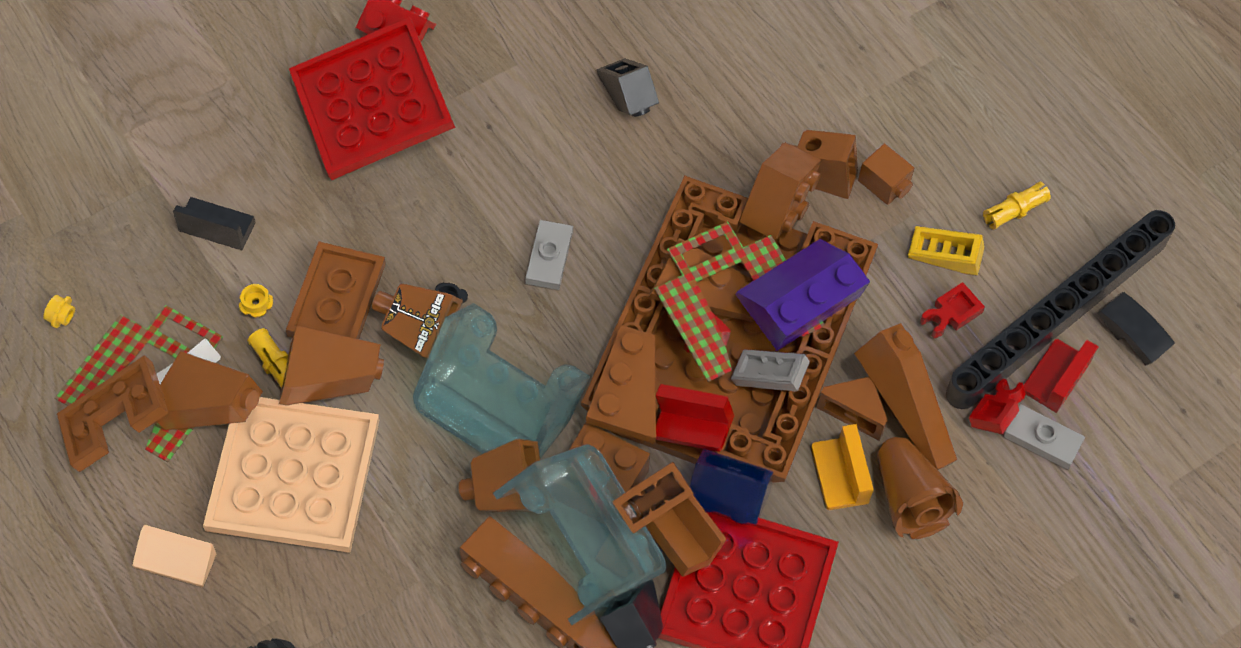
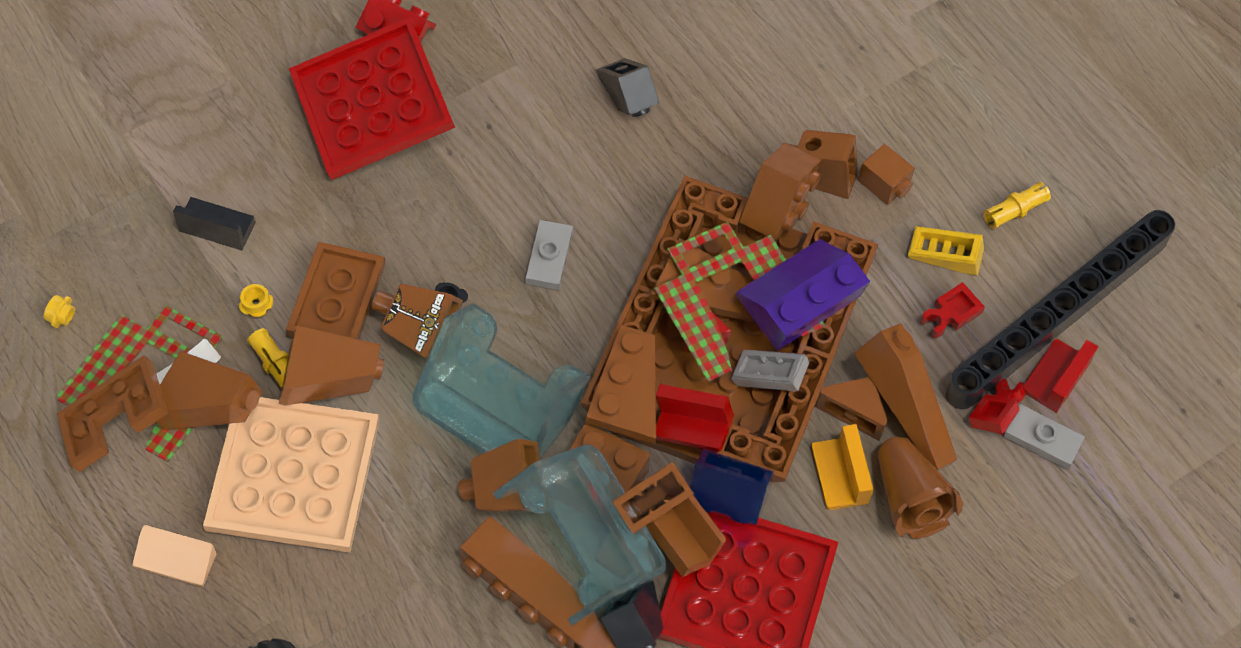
black slope [1097,292,1175,366] -> none

